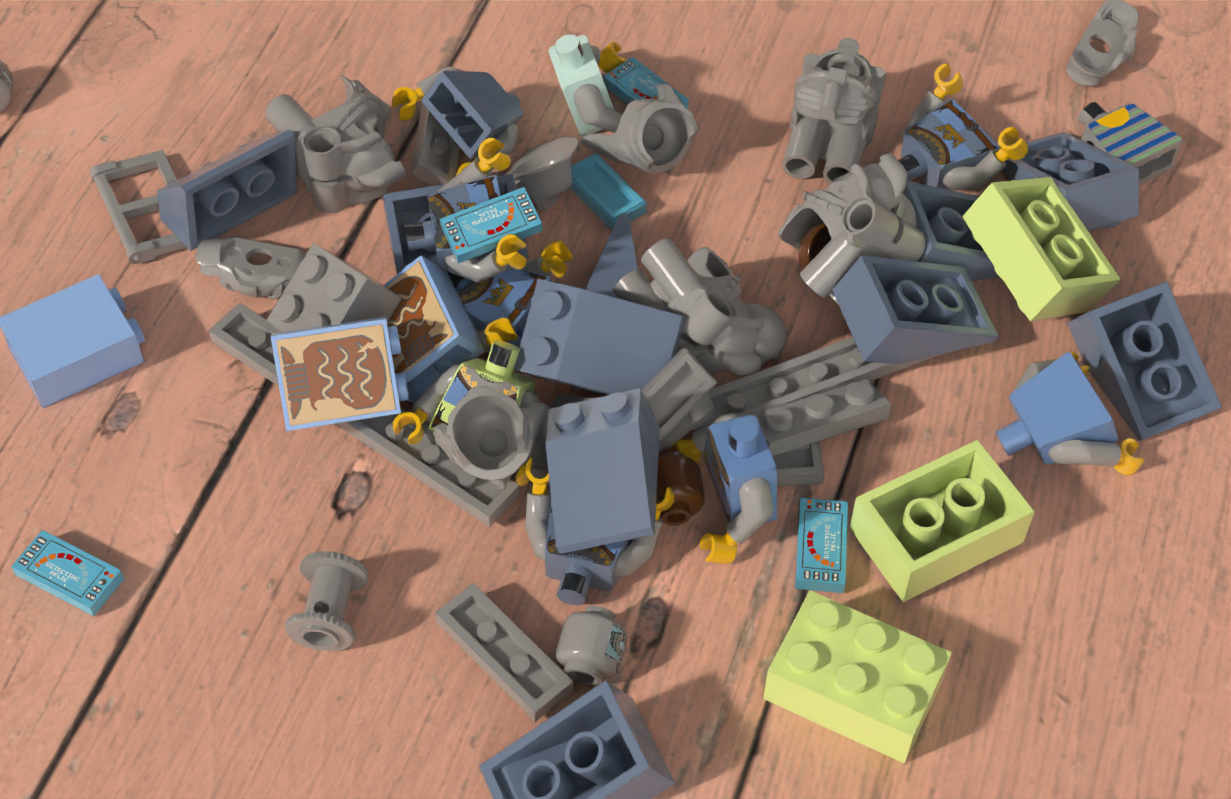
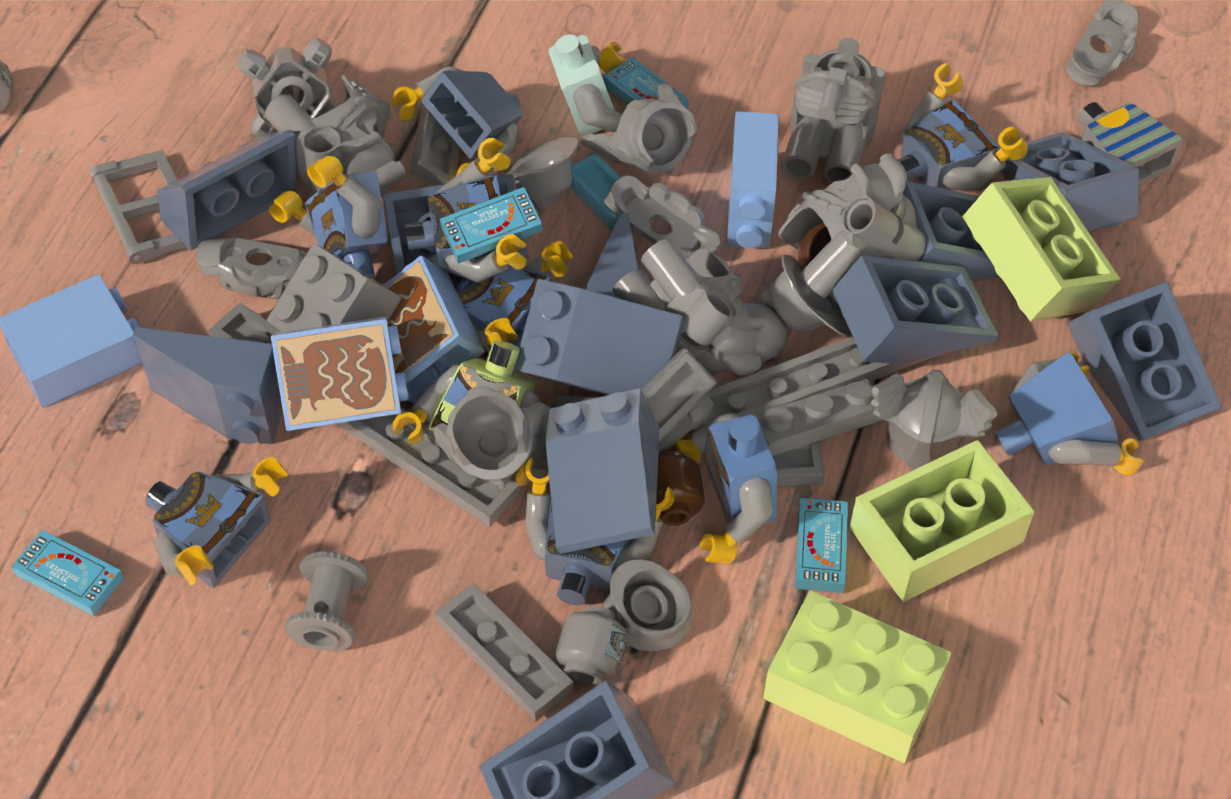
none -> sand blue slope [133,327,283,444]
none -> torso [145,457,289,588]
none -> light grey piece [237,37,338,138]
none -> torso [269,156,388,278]
none -> light grey piece [603,559,692,652]
none -> light grey piece [604,175,720,260]
none -> light blue brick [727,111,779,249]
none -> light grey piece [761,254,853,338]
none -> light grey helmet [871,370,997,470]

